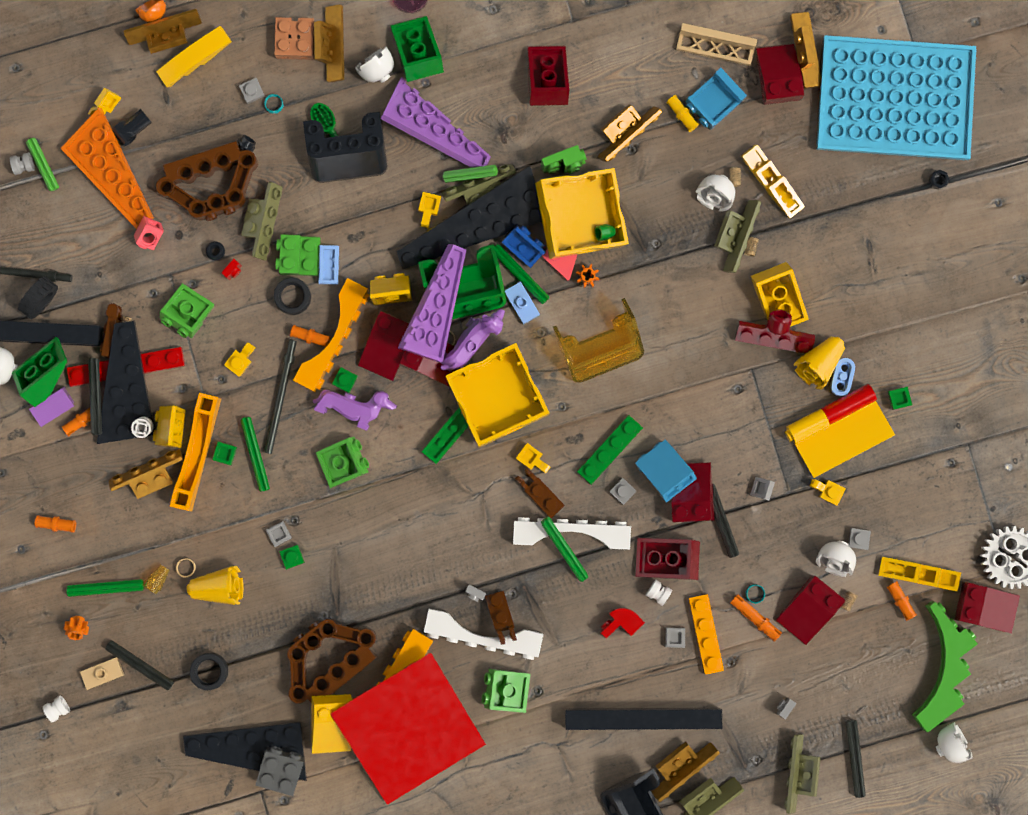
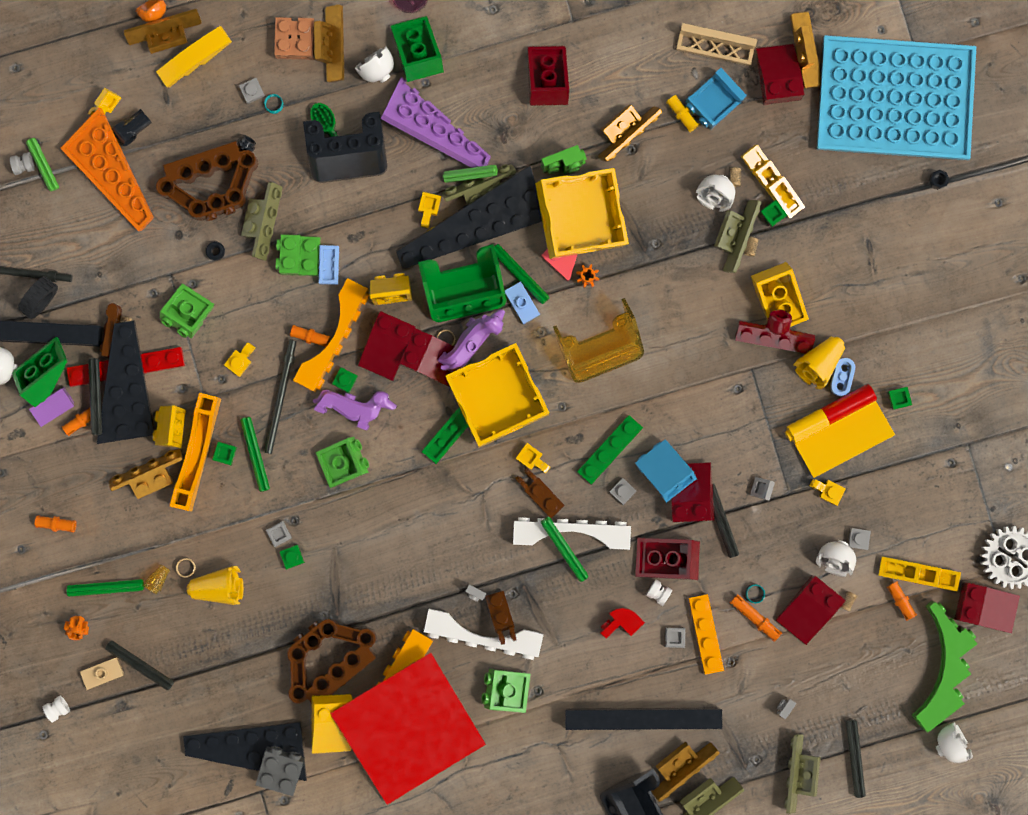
white wheel [131,417,154,438] -> none
coral brick [134,216,164,250] -> none
black tyre [190,653,228,690] -> none
red plate [221,258,242,280] -> none
black tyre [273,277,311,315] -> none
medium lavender wing [398,244,466,362] -> none
blue bracket [502,225,546,268] -> none
green hose [595,224,616,241] -> none
none -> green plate [760,200,787,228]

